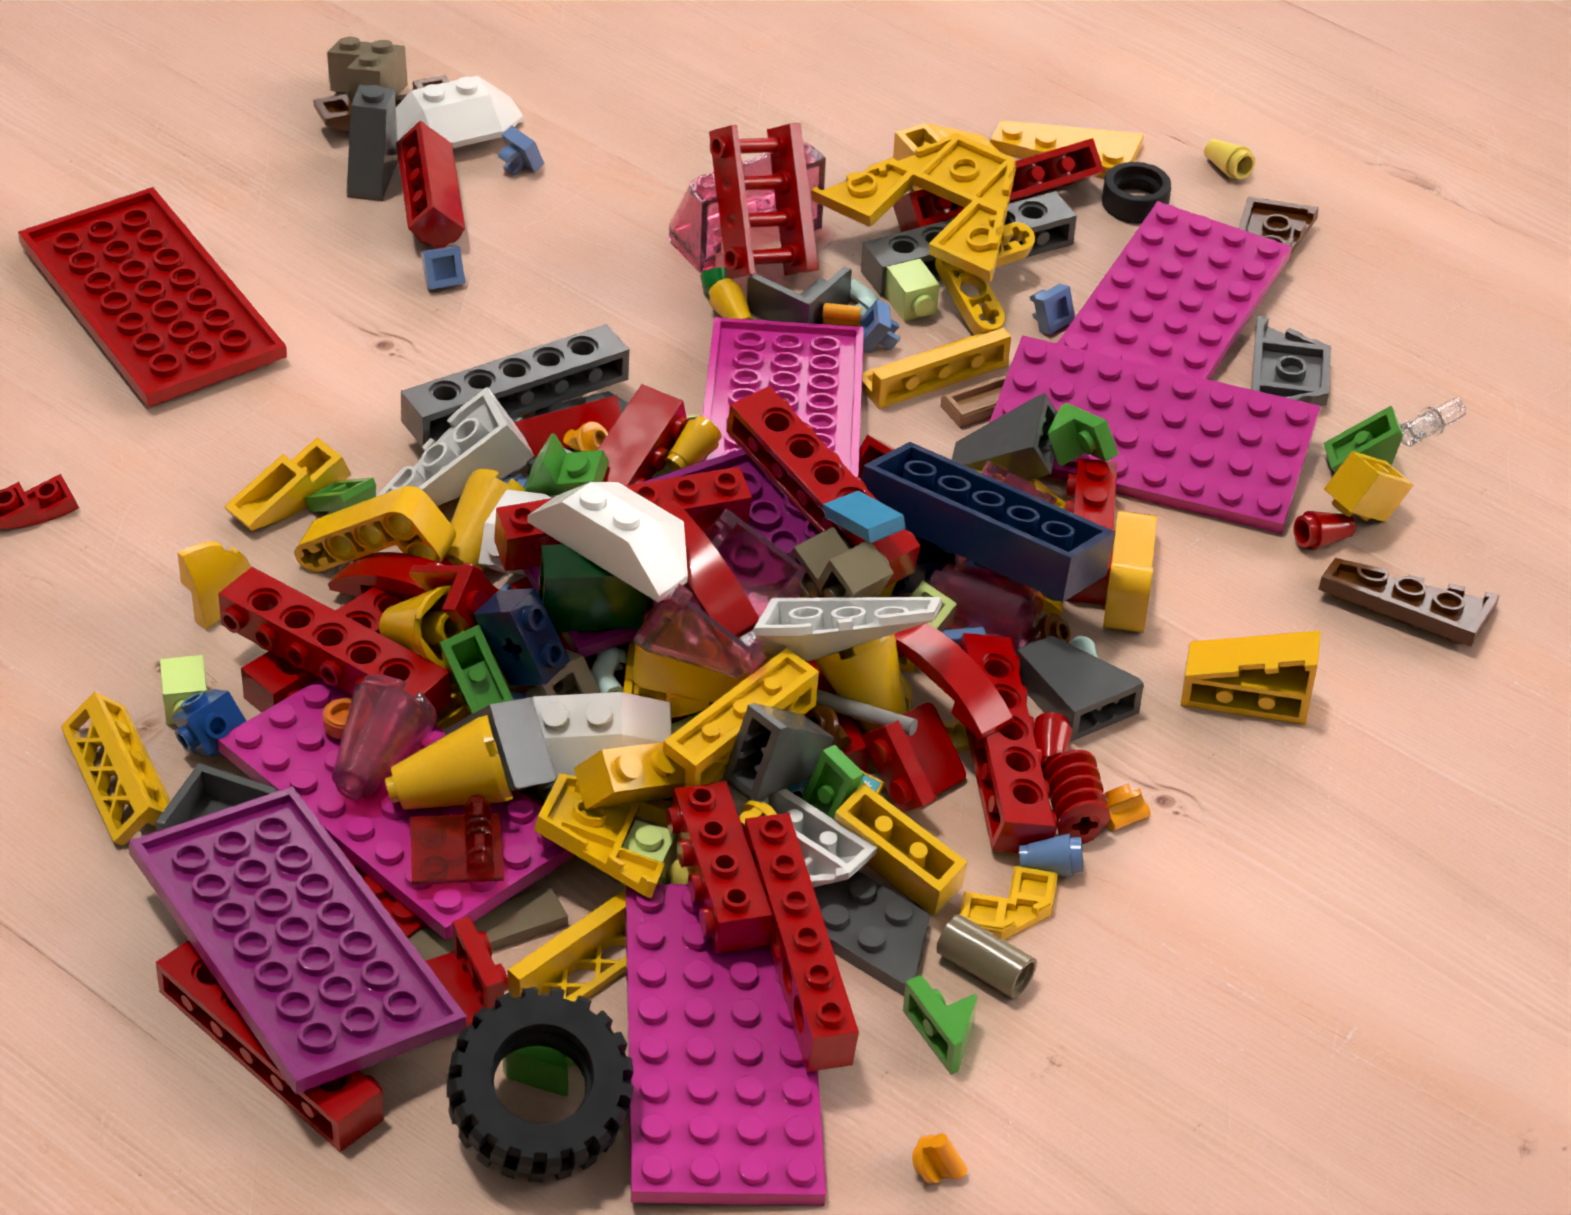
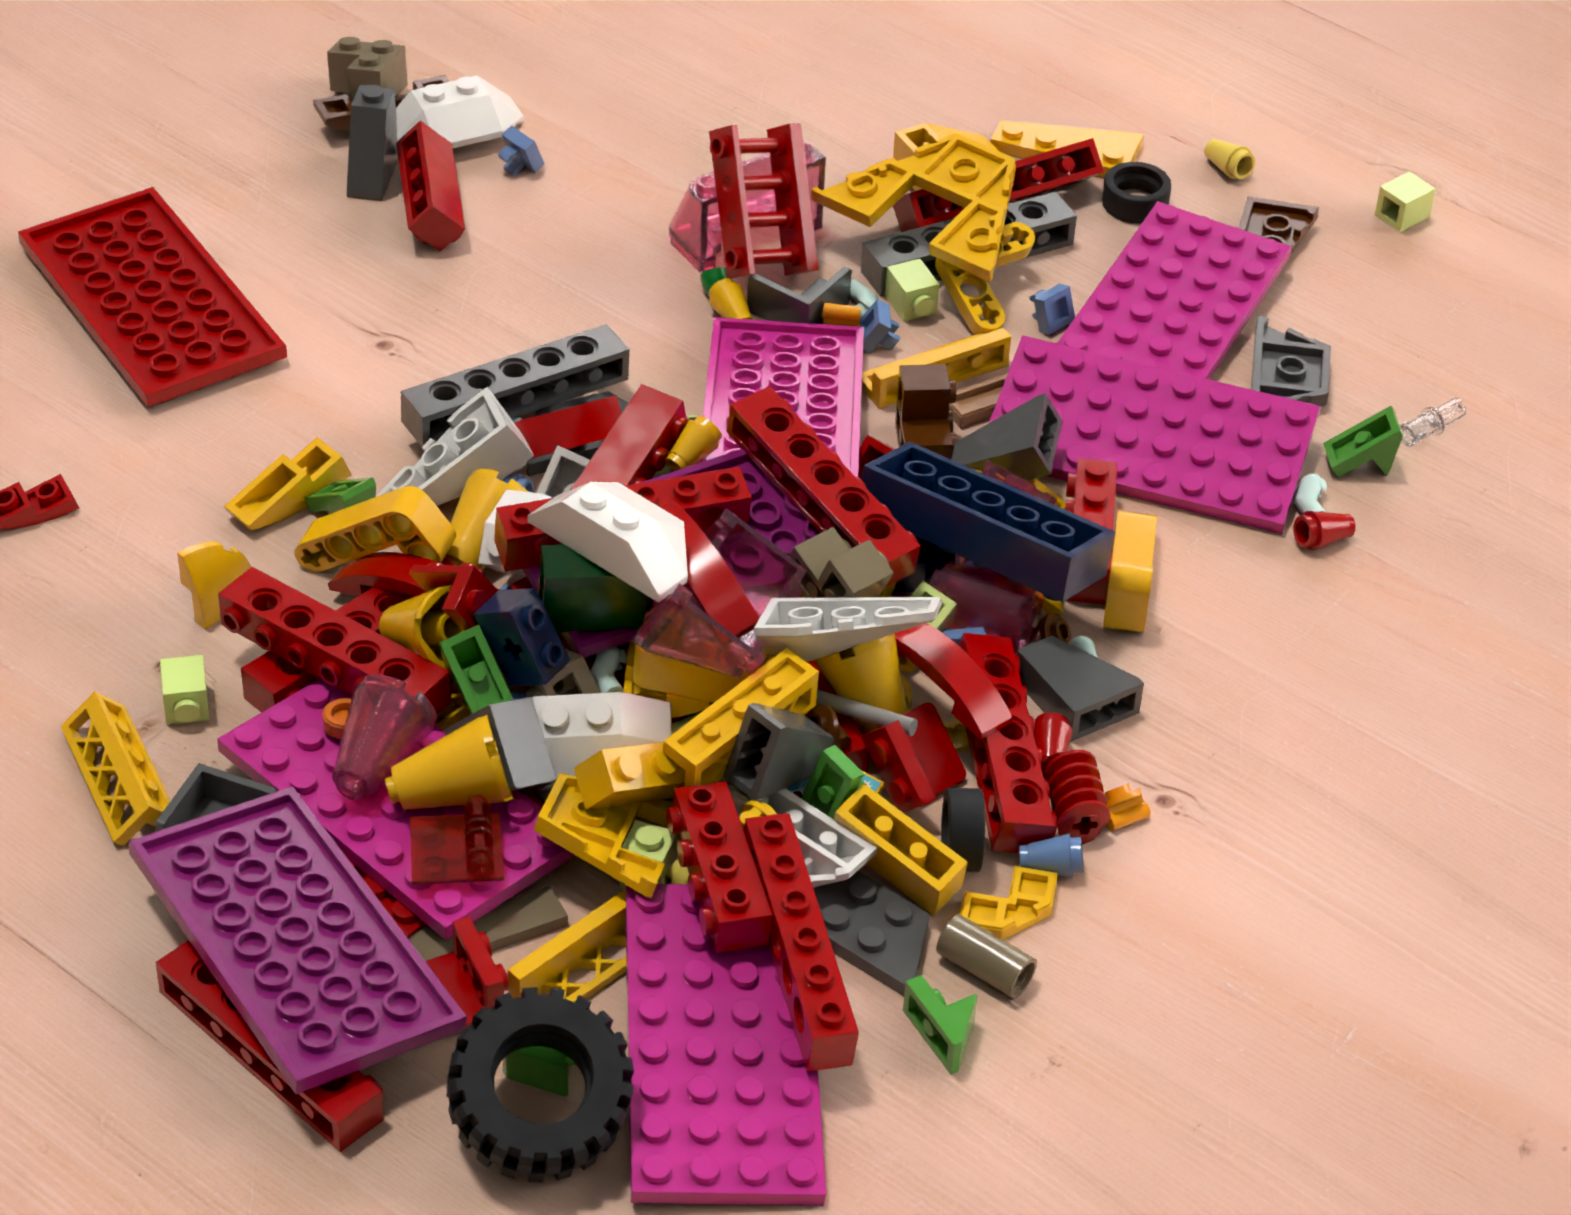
blue brick [172,689,246,757] -> none
medium blue tile [421,245,466,290] -> none
bright green slope [524,433,609,496] -> none
light orange plate [563,422,608,452] -> none
dark azure tile [823,490,905,543] -> none
light orange plate [912,1133,968,1184] -> none
bright green slope [1048,403,1119,466] -> none
yellow wedge [1180,630,1321,725] -> none
reddish brown wing [1318,558,1500,647] -> none
yellow brick [1324,451,1414,522] -> none
none -> reddish brown brick [895,364,958,459]
none -> black tyre [941,788,985,872]
none -> light aqua arm [1293,474,1327,514]
none -> yellowish green brick [1375,171,1436,232]

